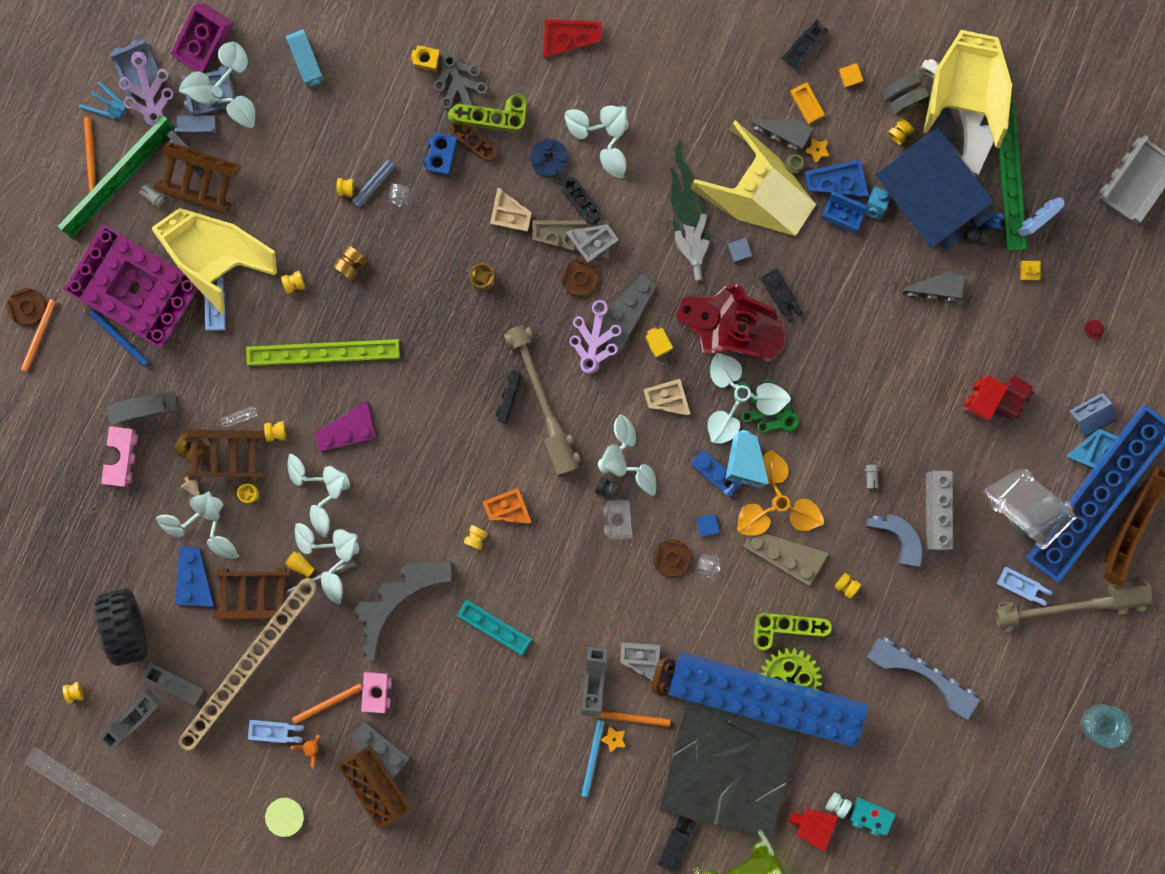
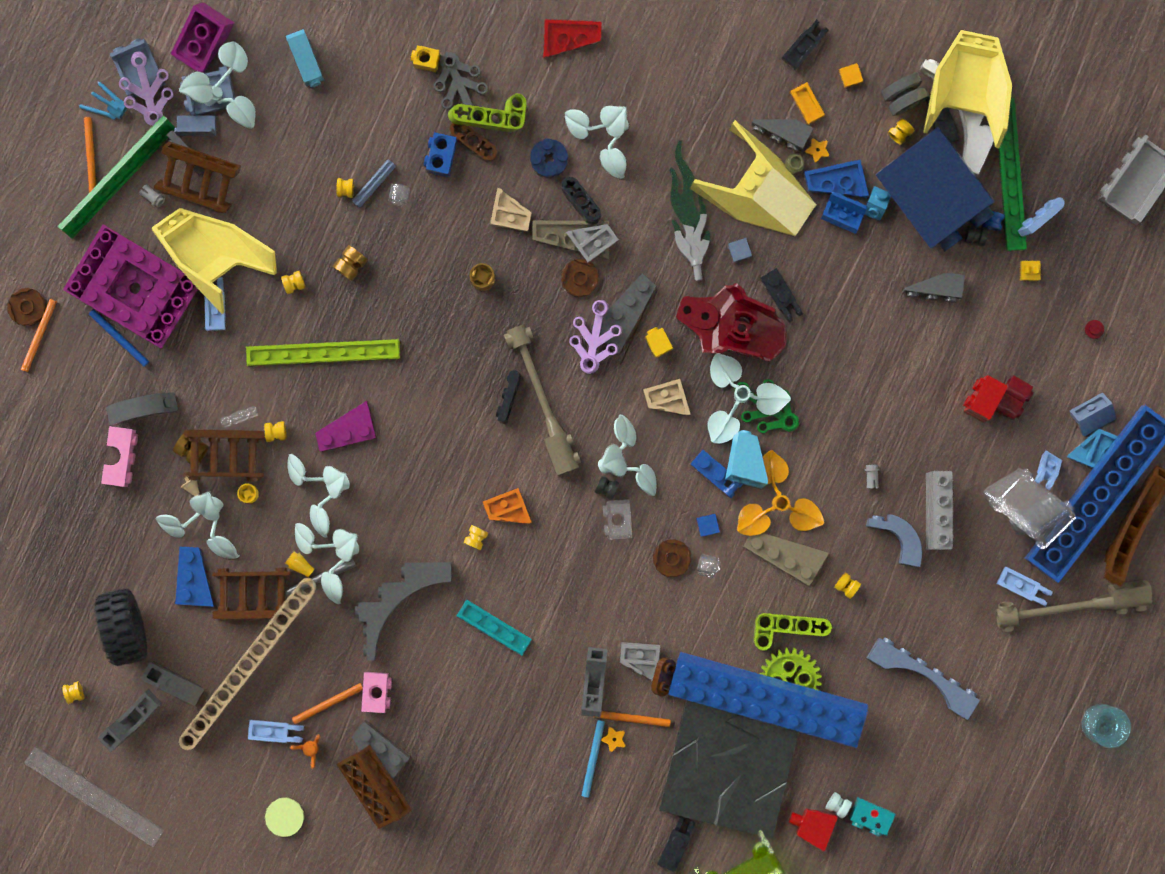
none -> light blue hinge [1035,450,1062,490]

